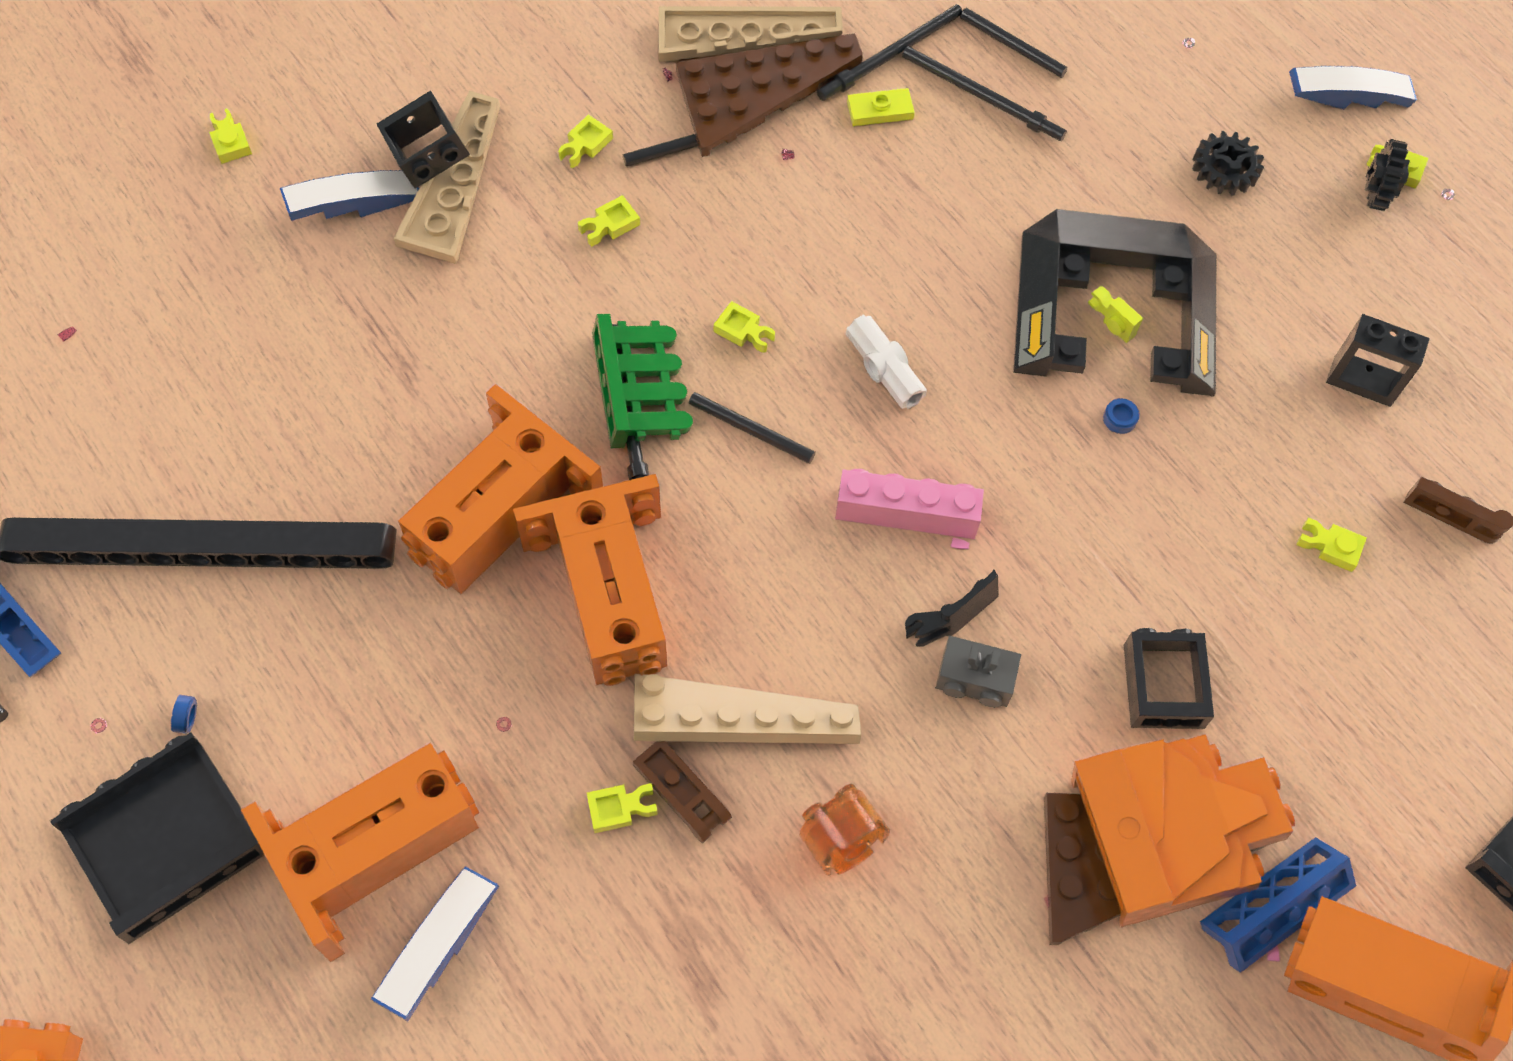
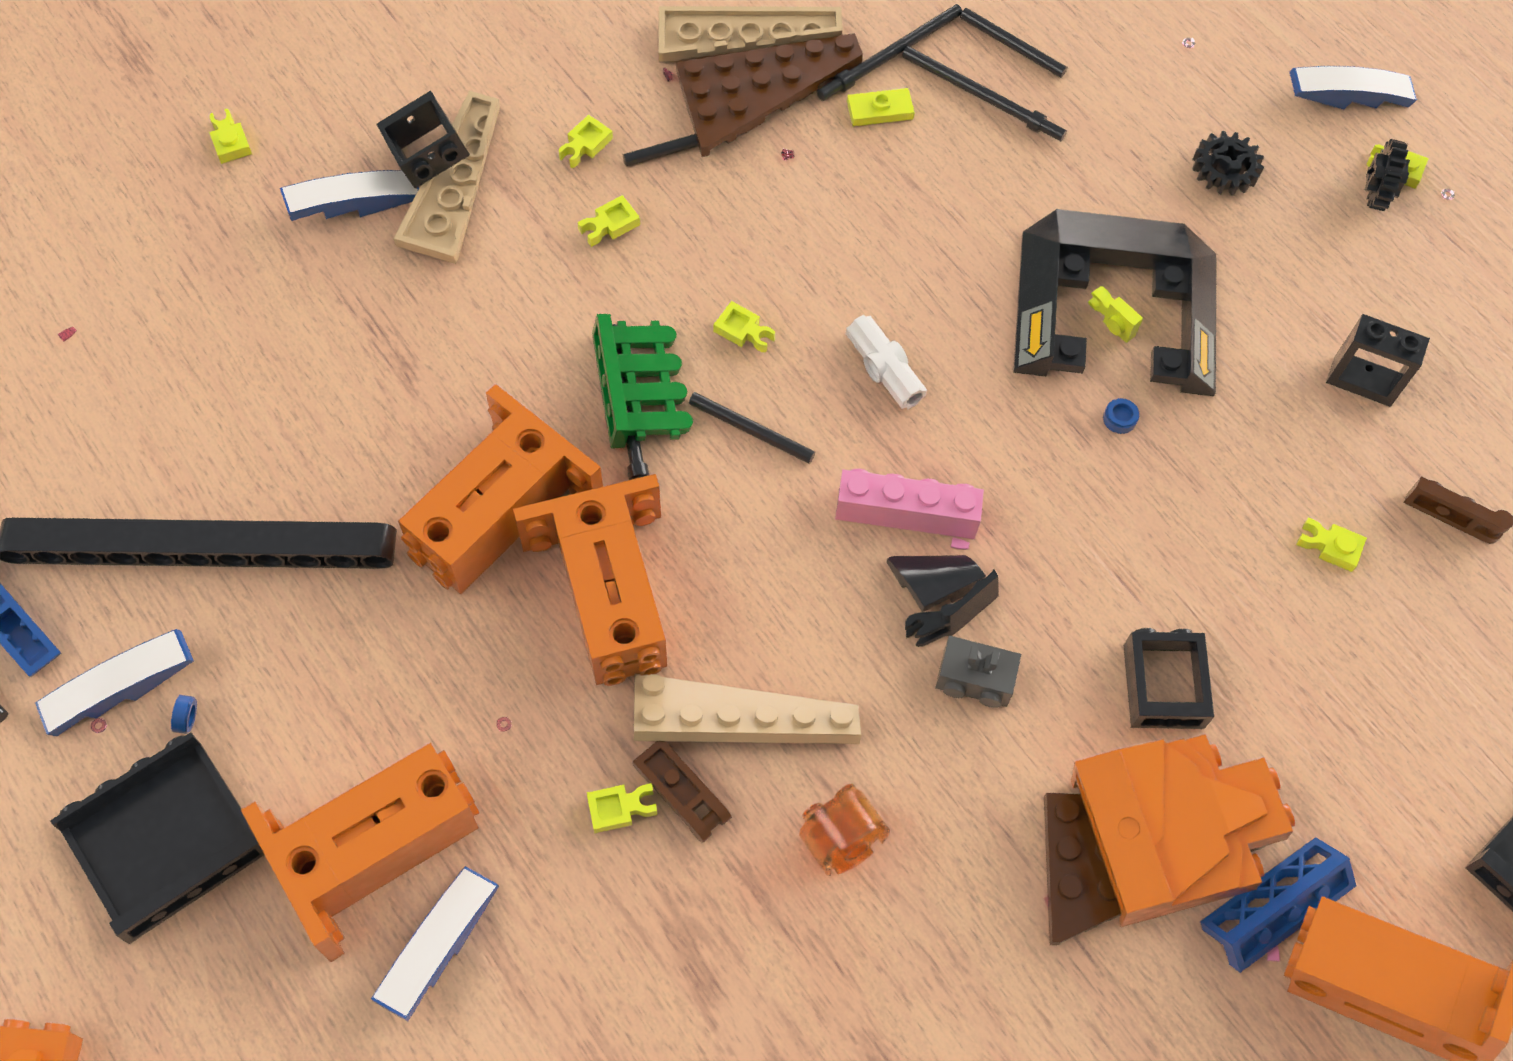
none -> white slope [35,629,194,736]
none -> black slope [886,555,986,612]

